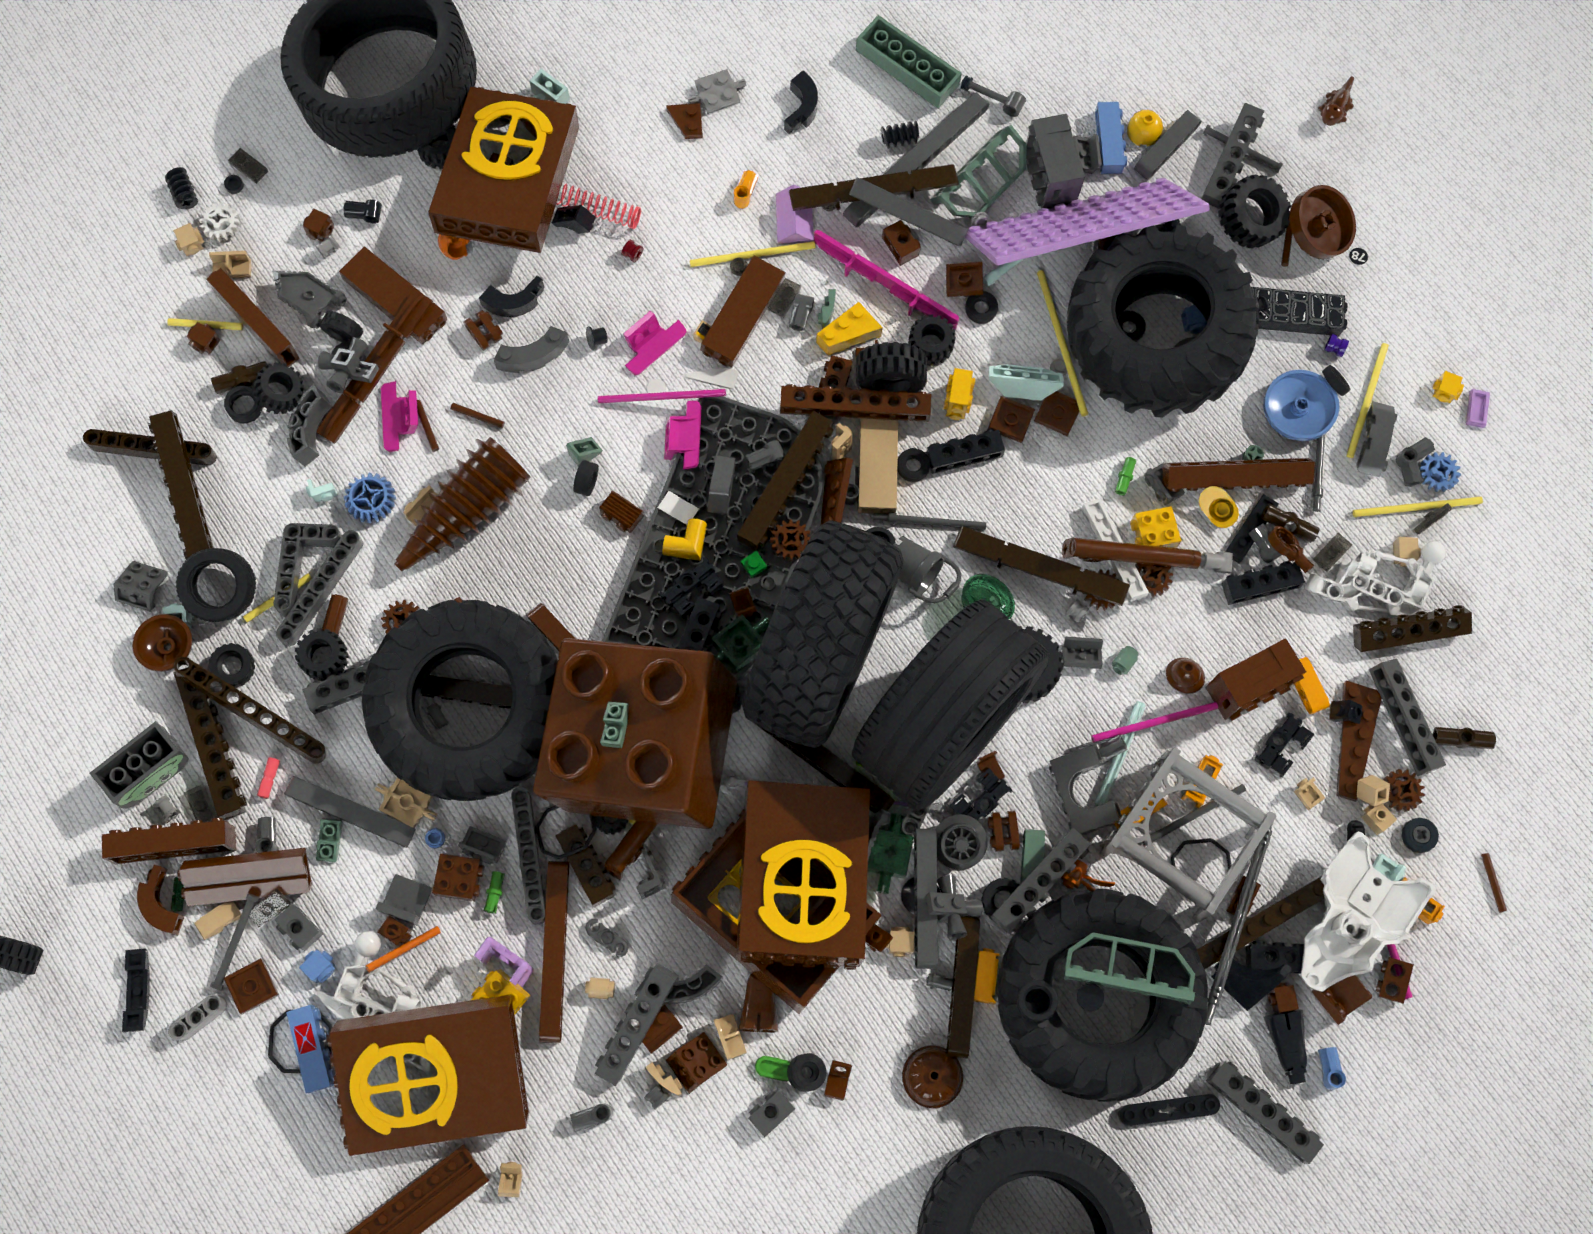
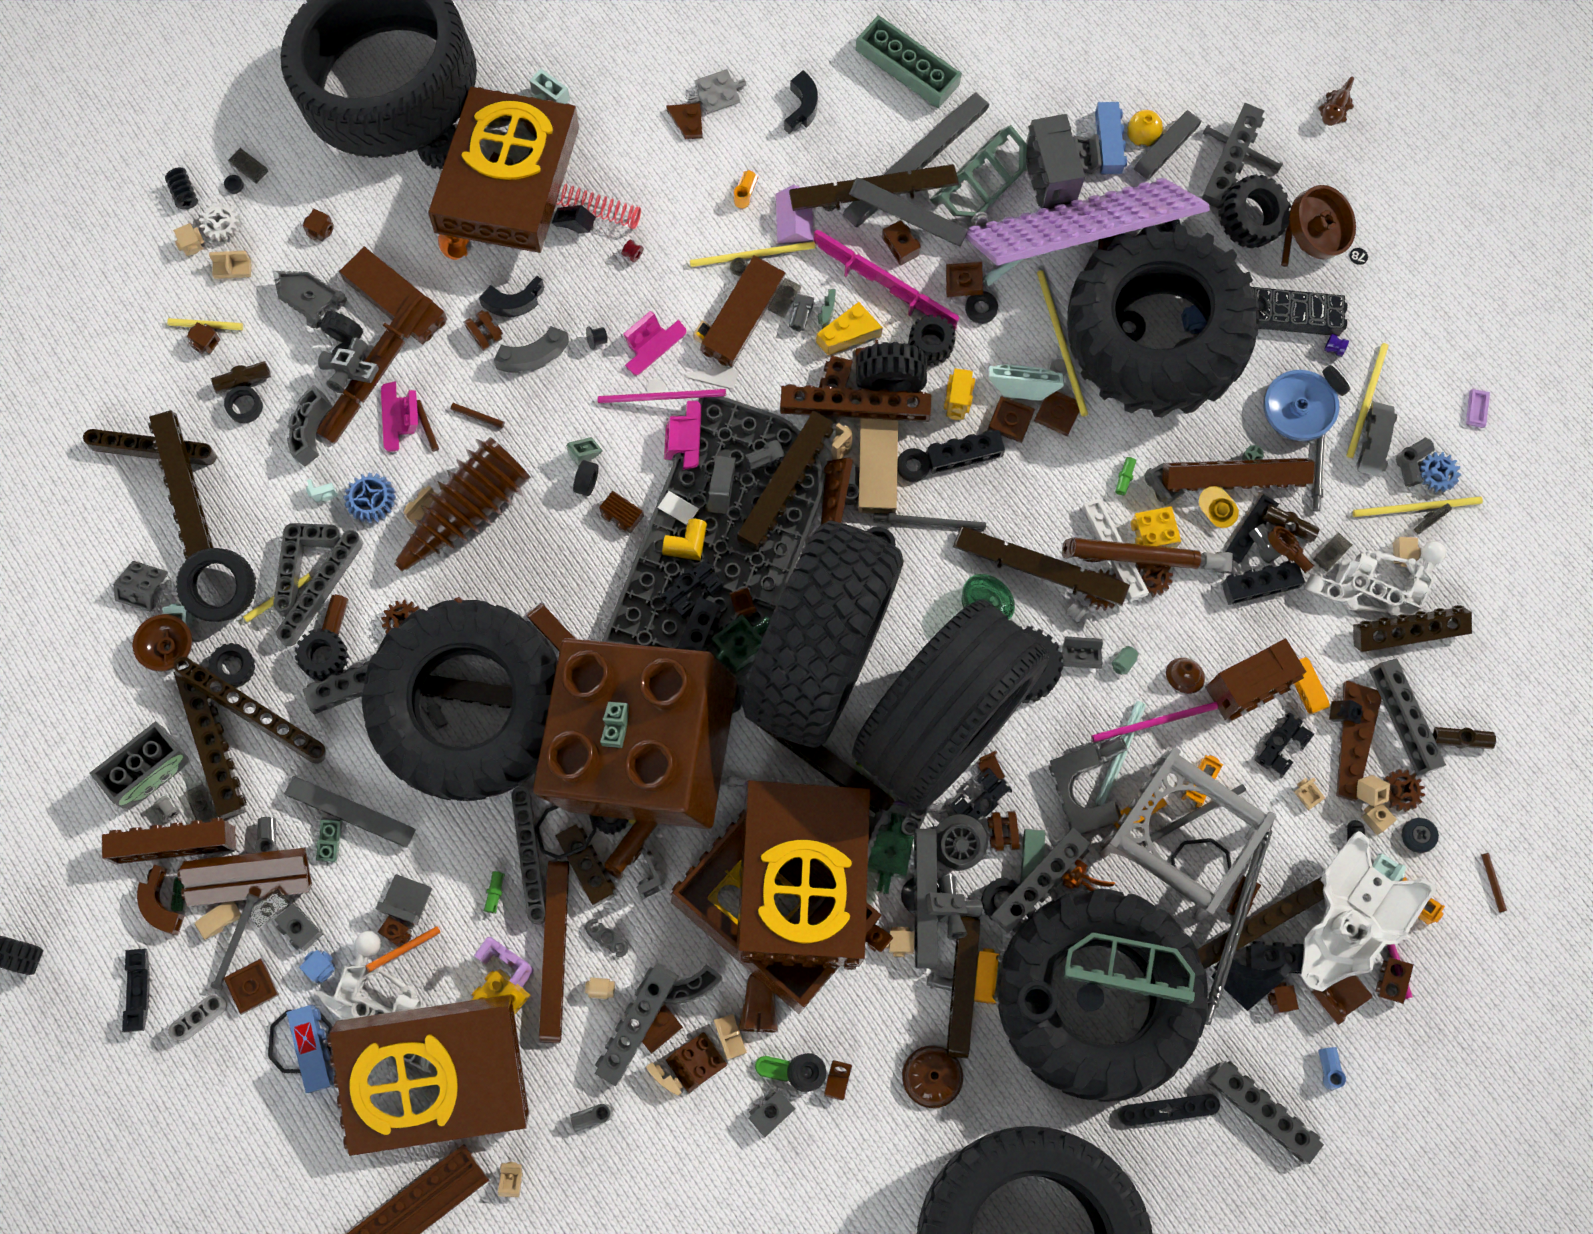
reddish brown brick [206,268,300,367] -> none
black tyre [253,362,304,414] -> none
coral piece [257,757,280,799] -> none
light grey bush [315,234,340,258] -> none
black piece [343,200,382,224] -> none
tan plate [375,777,438,828] -> none
medium blue plate [425,828,446,849] -> none
reddish brown brick [432,853,485,902] -> none
dark grey bracket [458,826,507,865] -> none
dark grey wheel [644,1084,670,1110] -> none
green plate [741,551,767,578] -> none
reddish brown gear [770,519,811,561] -> none
black piece [880,120,919,149] -> none
dark grey piece [893,536,961,604] -> none
dark grey piece [961,75,1026,117] -> none
black piece [1263,1010,1307,1084] -> none
yellow brick [1432,371,1464,403] -> none

